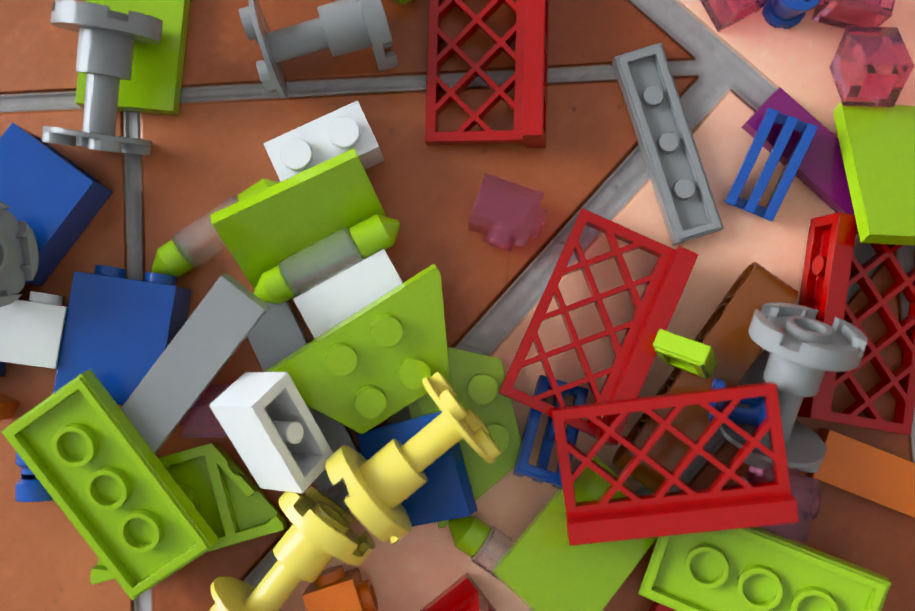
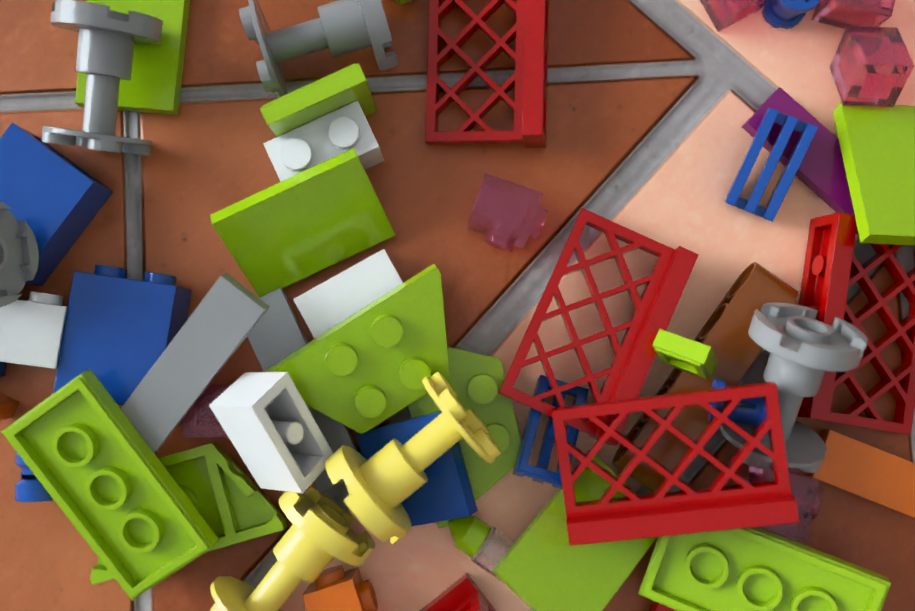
piece [151,178,280,278] -> none
piece [253,214,400,305] -> none
light grey tile [612,43,724,246] -> none
none -> lime tile [260,63,377,137]

